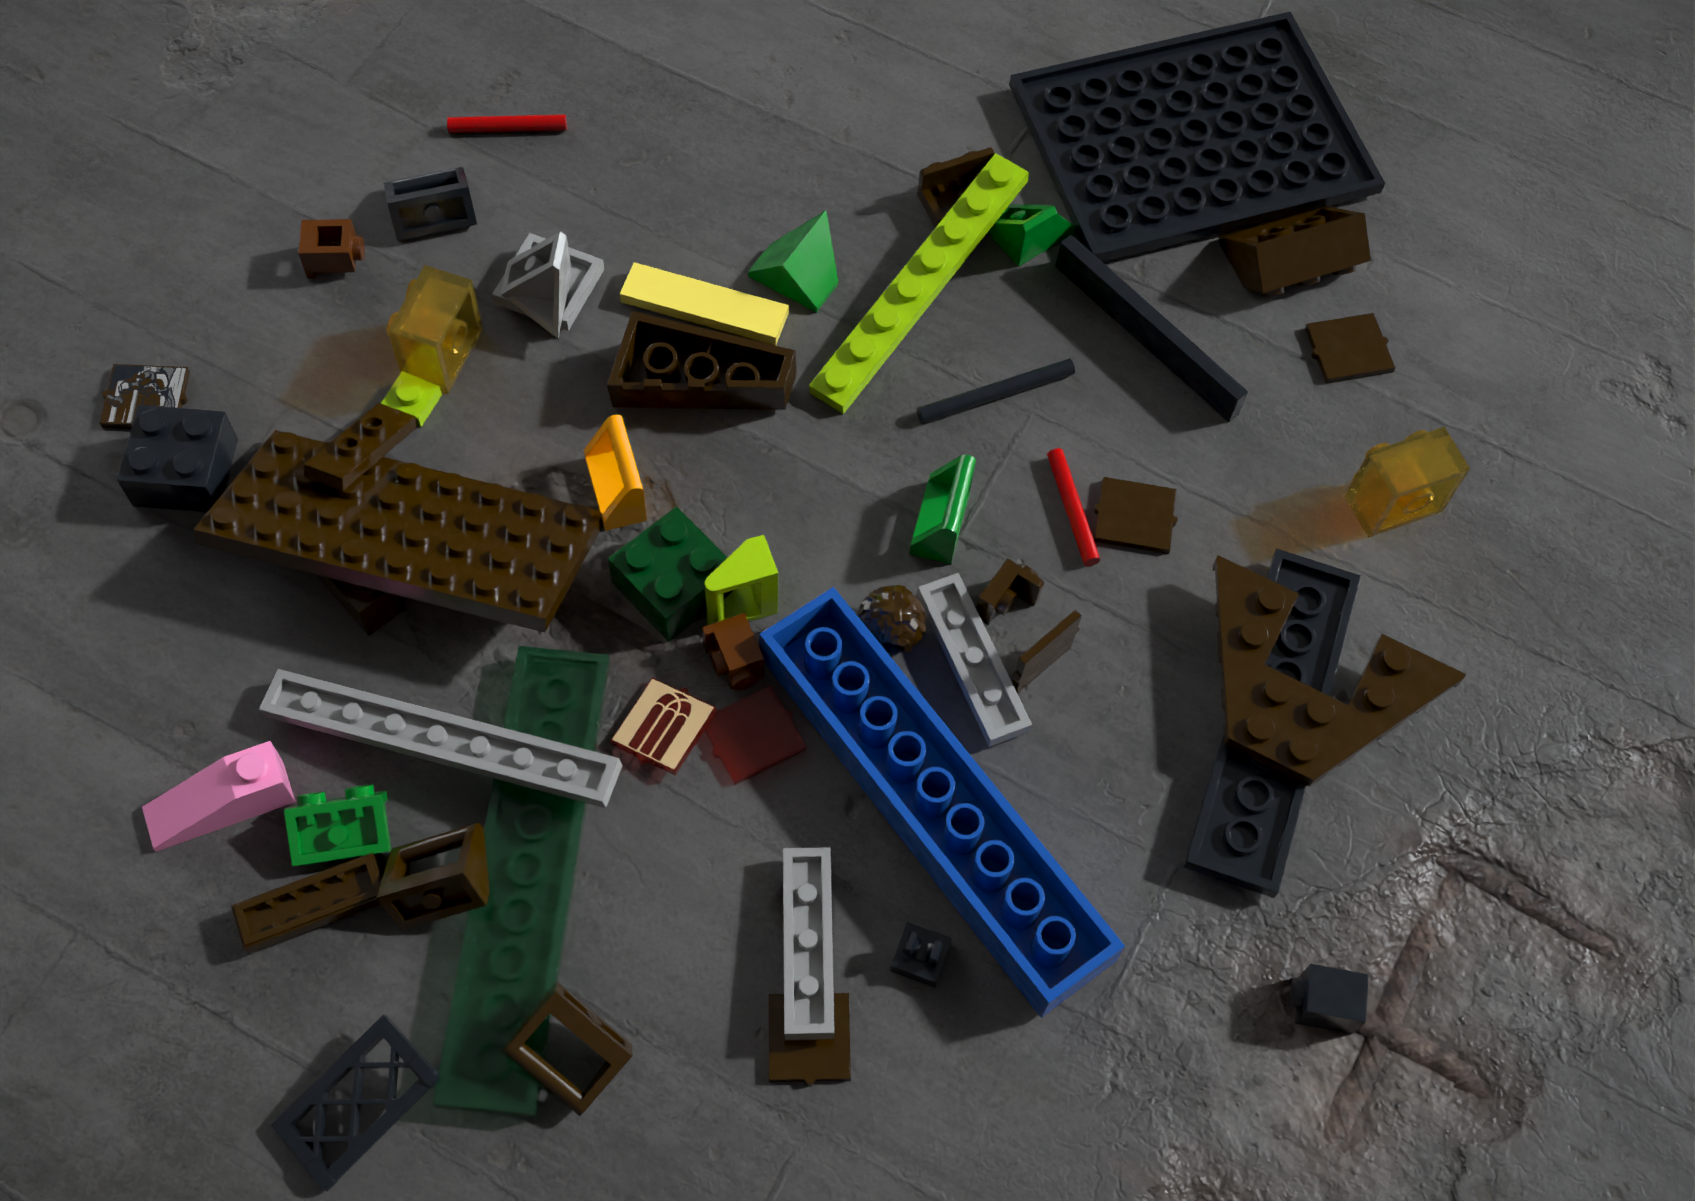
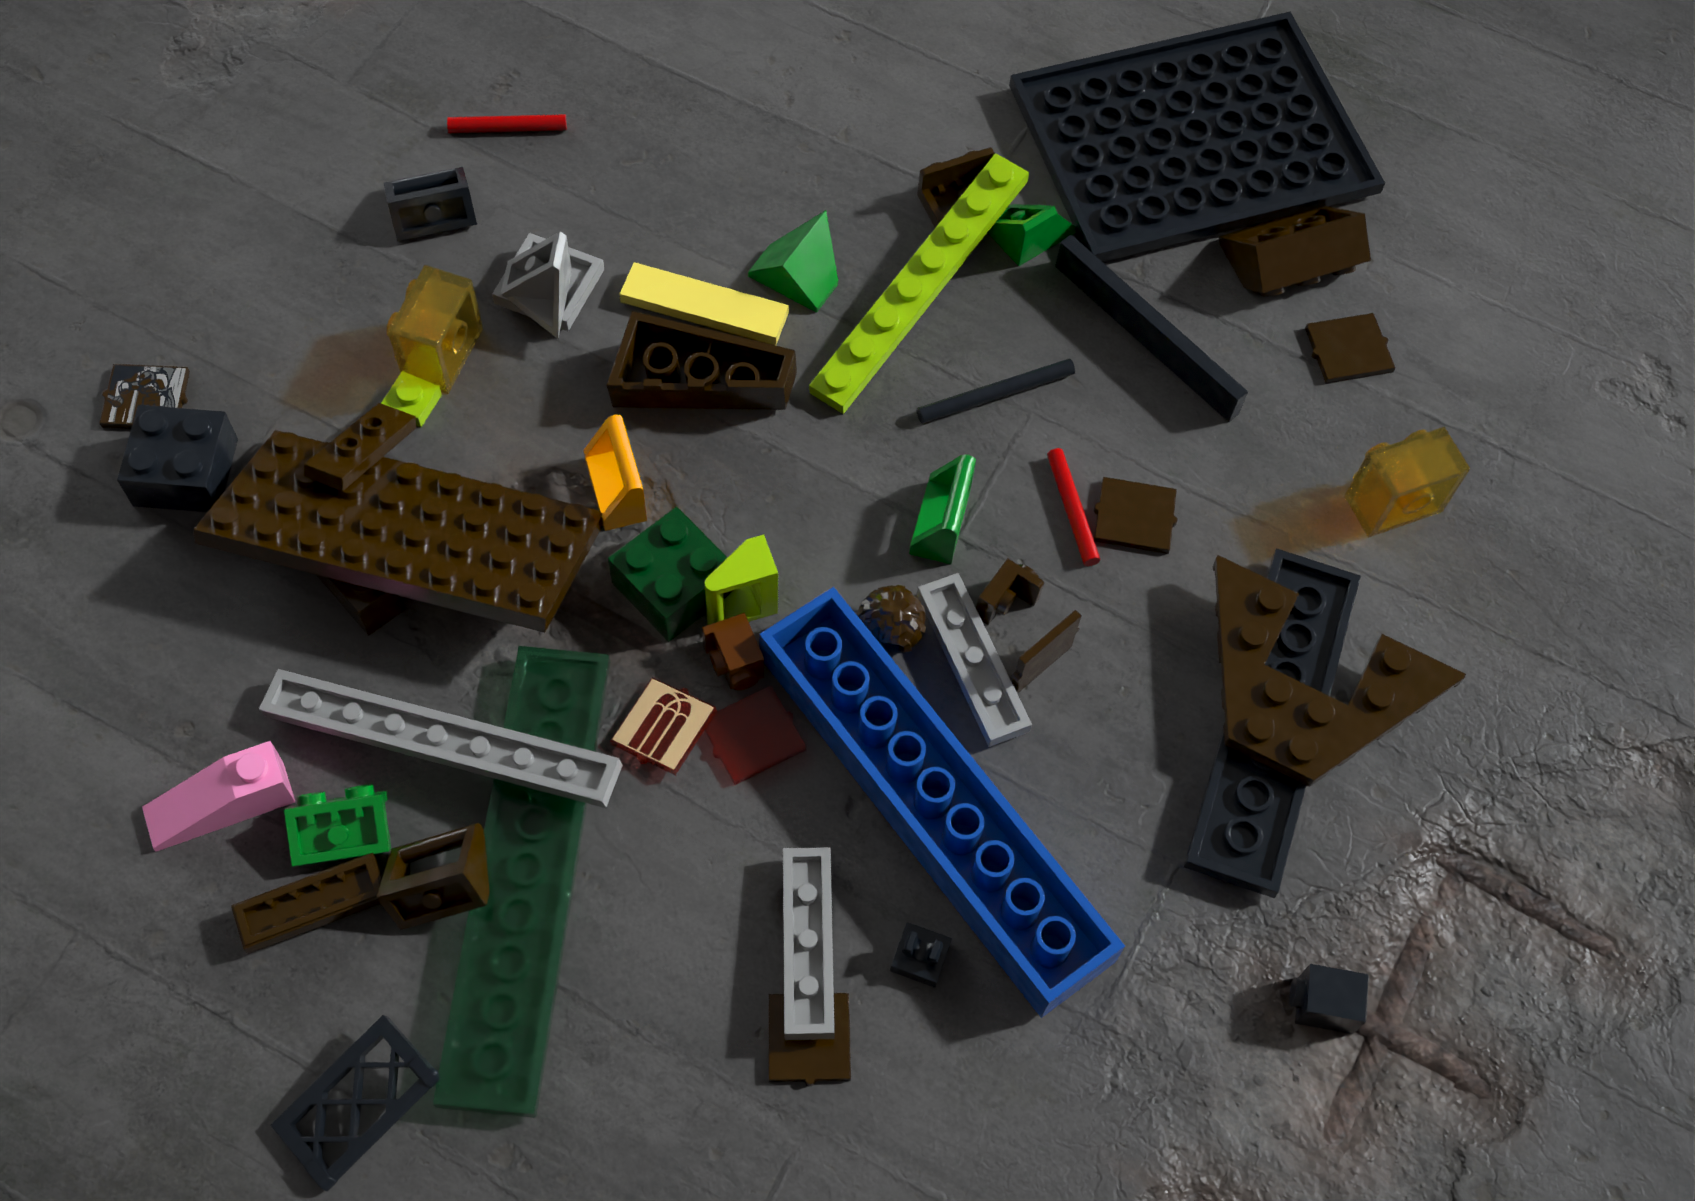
reddish brown brick [298,219,365,278] -> none
dark brown tile [502,981,633,1116] -> none

